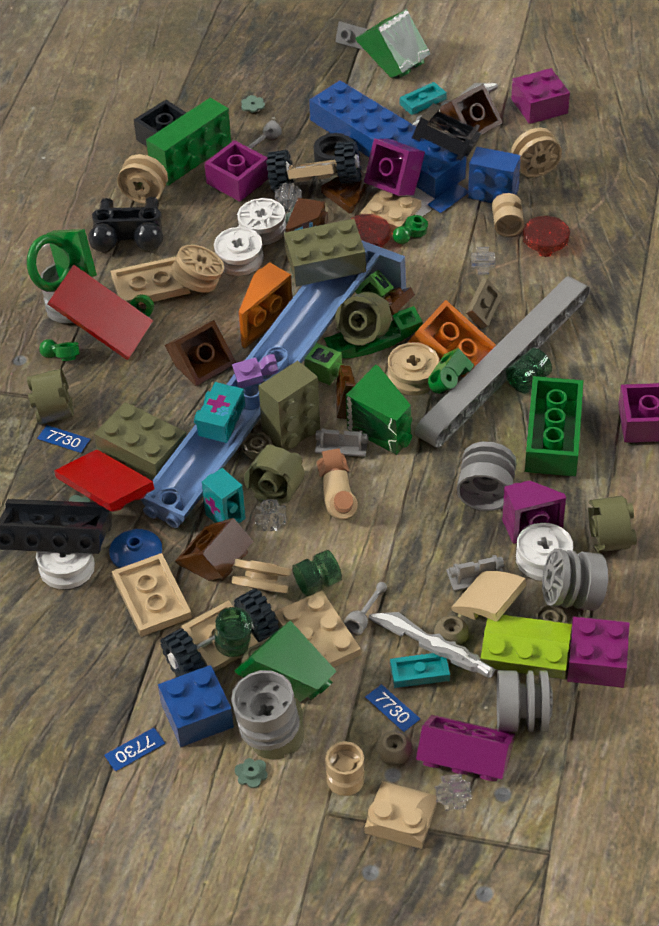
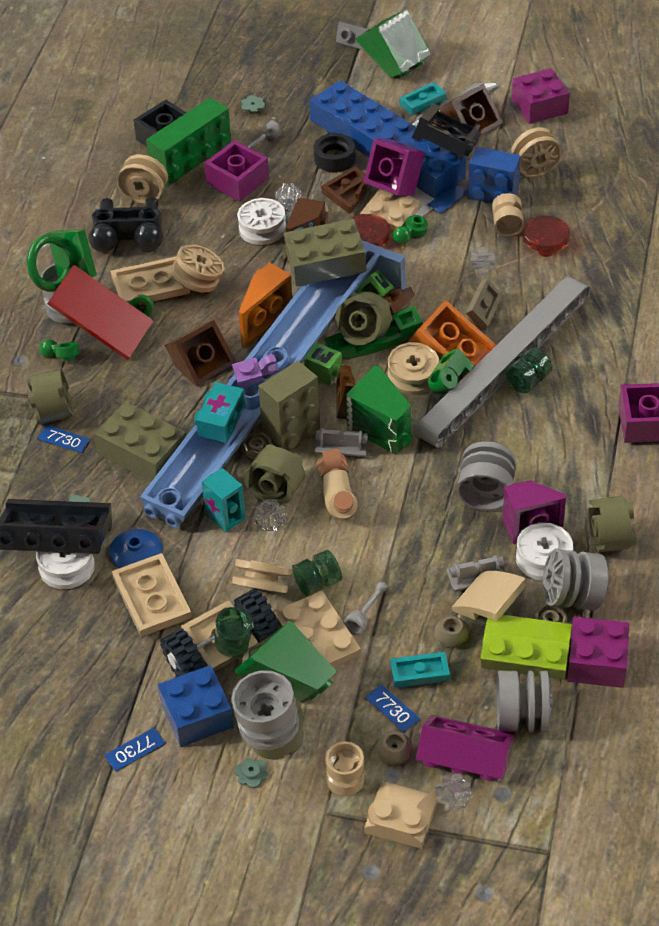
red tile [54,449,155,512] -> none
reddish brown slope [175,518,253,581] -> none
white wheel [214,227,264,276] -> none
black plate [267,141,361,192] -> none
light grey sword [369,612,495,678] -> none
green brick [524,376,584,476] -> none

